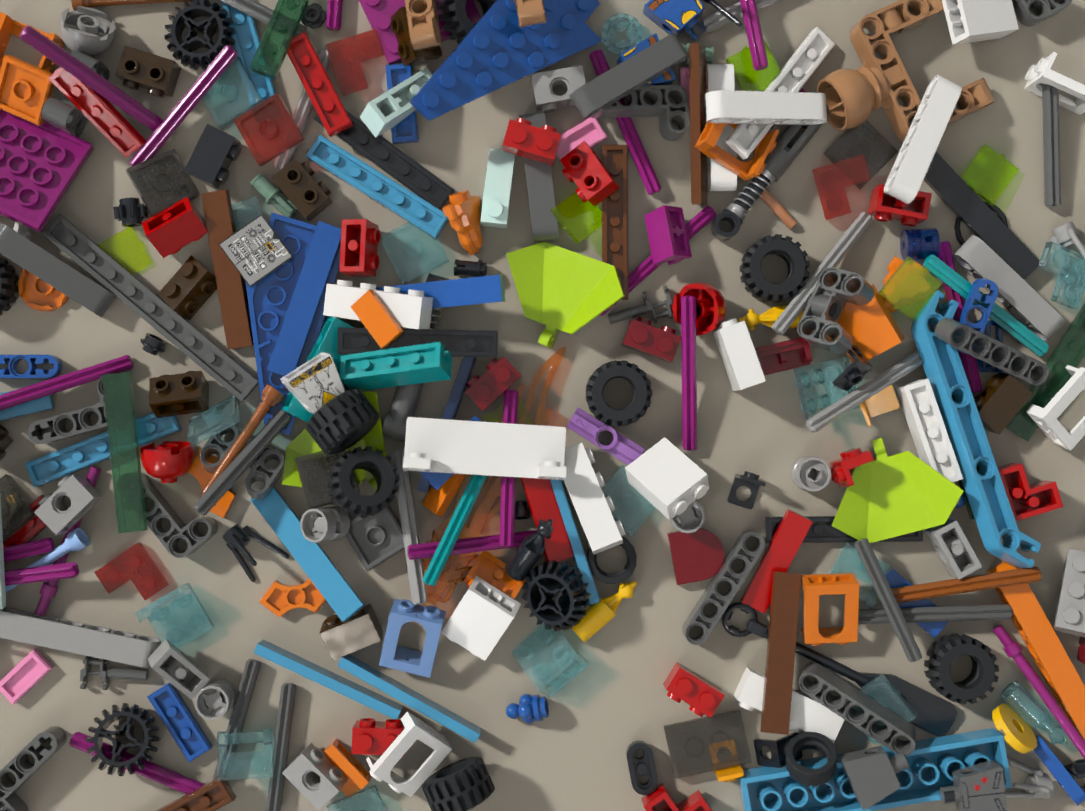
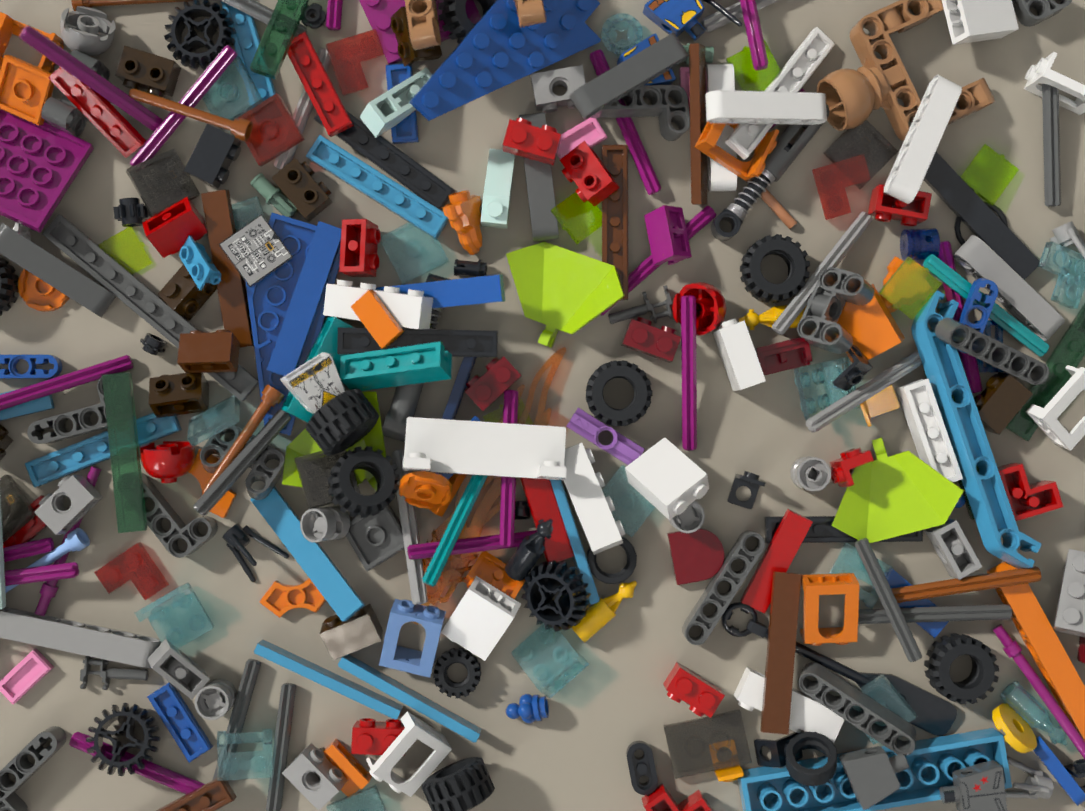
none -> dark orange piece [129,89,253,141]
none -> reddish brown brick [177,330,240,373]
none -> dark azure hinge [178,235,221,290]
none -> orange tile [399,471,452,509]
none -> black tyre [433,648,481,698]

